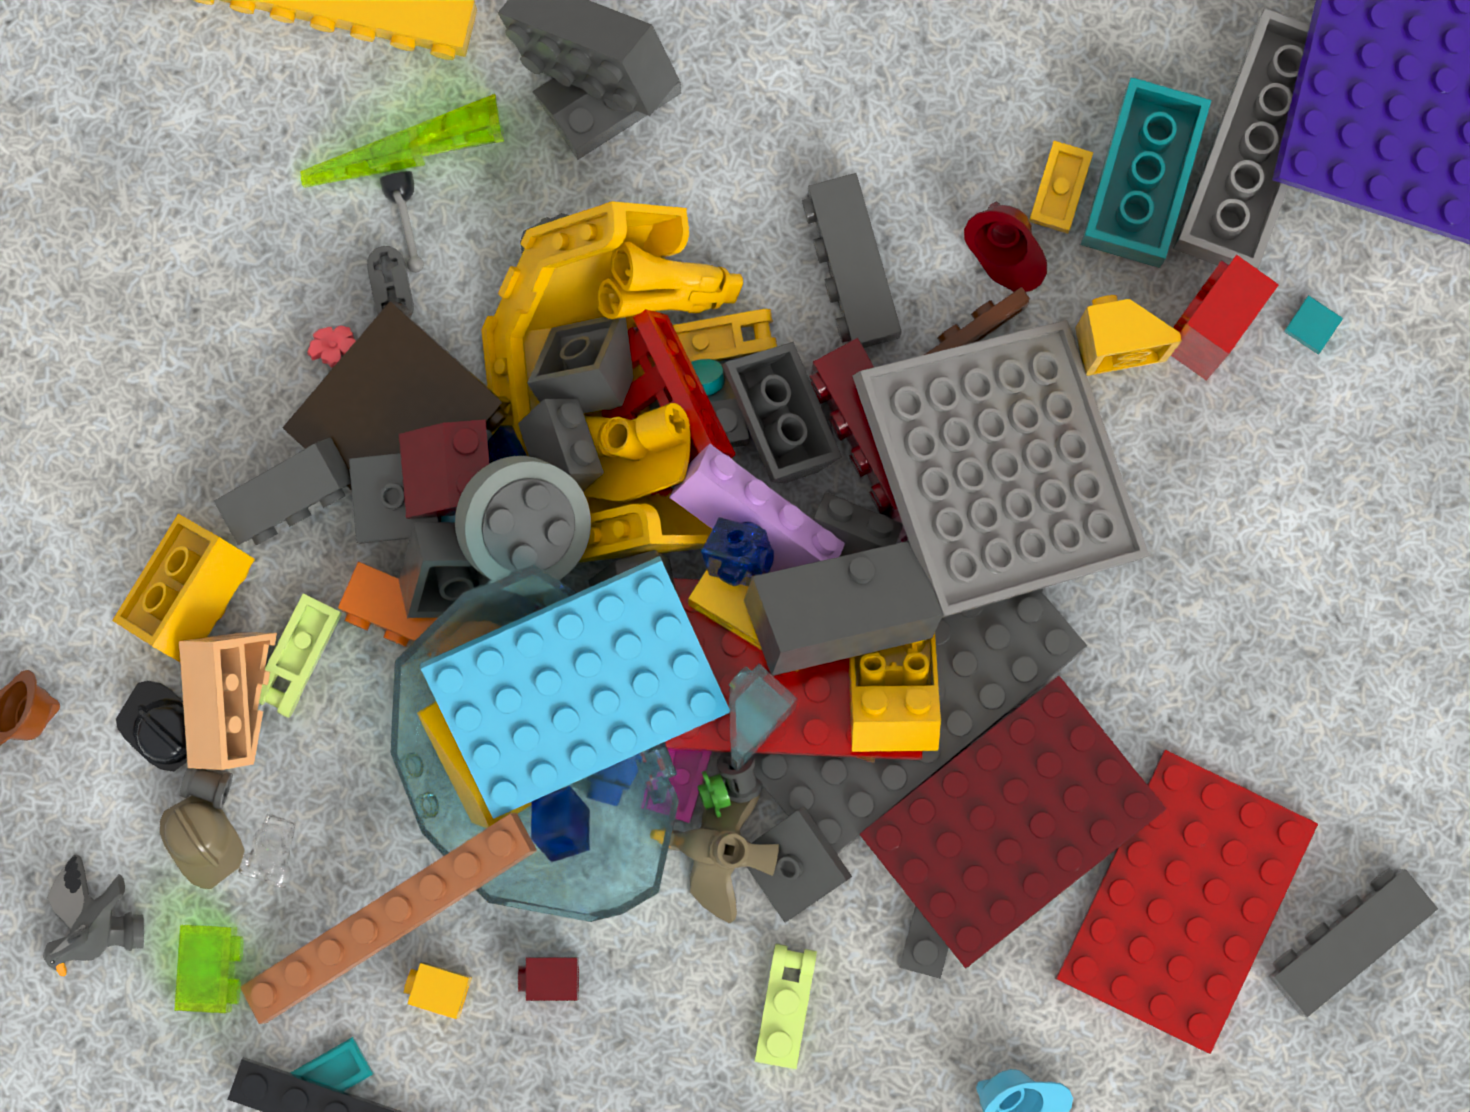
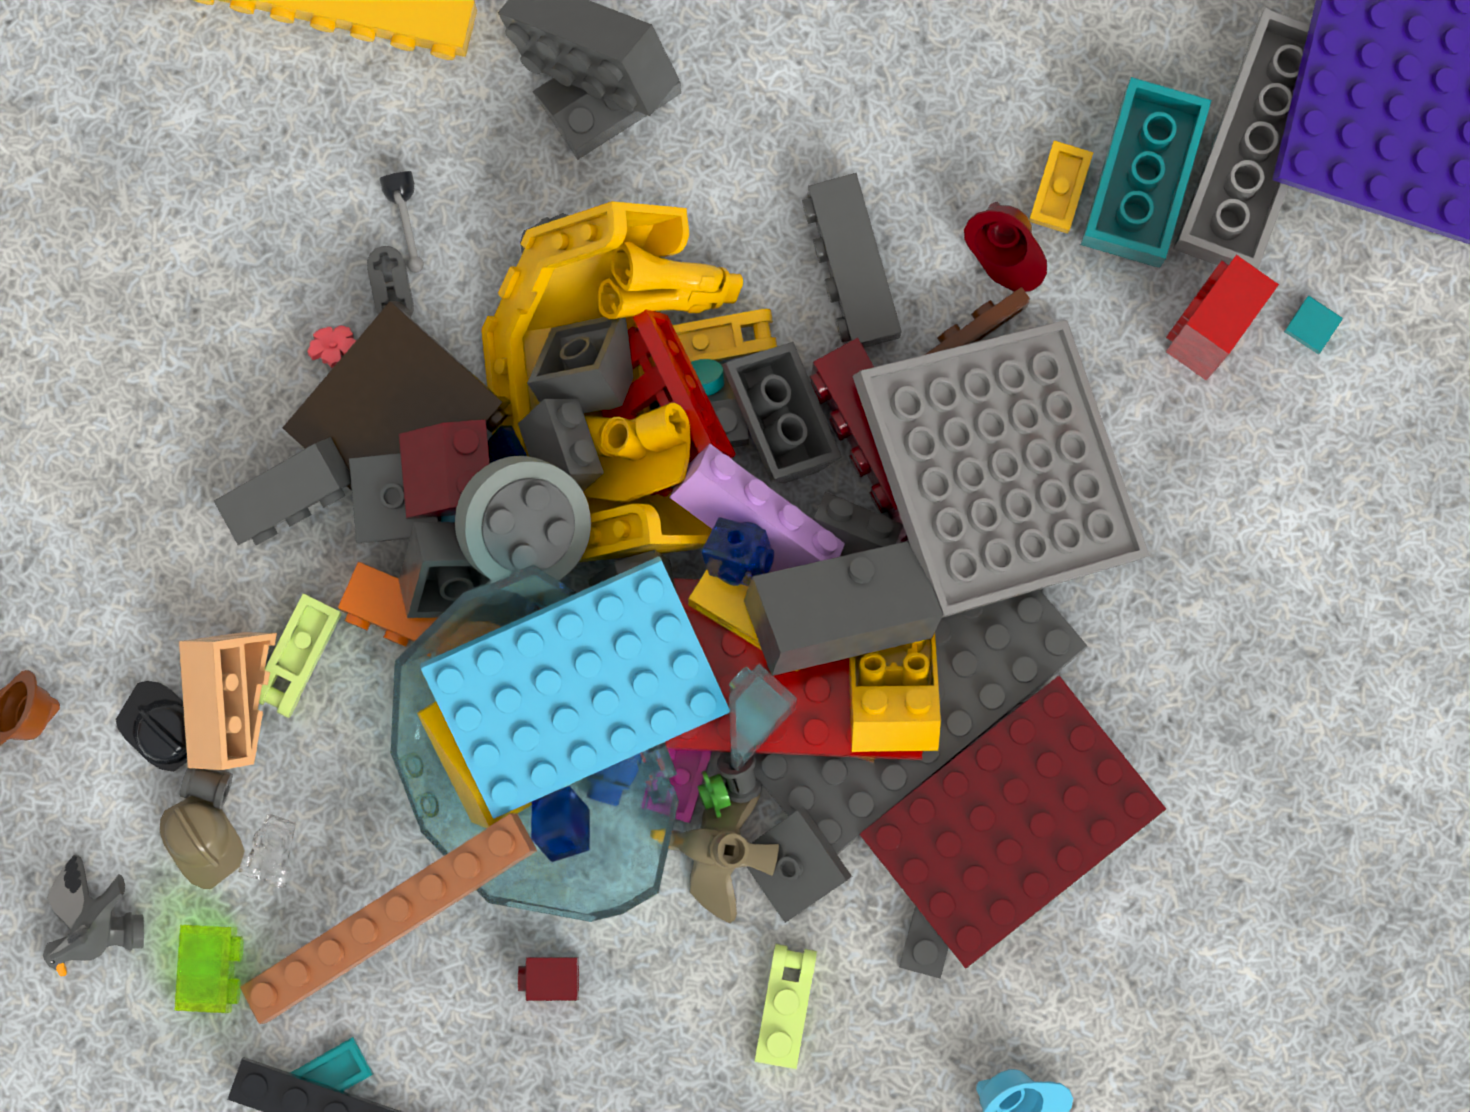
yellow slope [112,514,255,662] -> none
clear neon green wedge [300,93,504,188] -> none
yellow brick [403,962,472,1019] -> none
red plate [1055,750,1318,1054] -> none
yellow slope [1075,295,1182,376] -> none
dark grey brick [1268,868,1438,1017] -> none

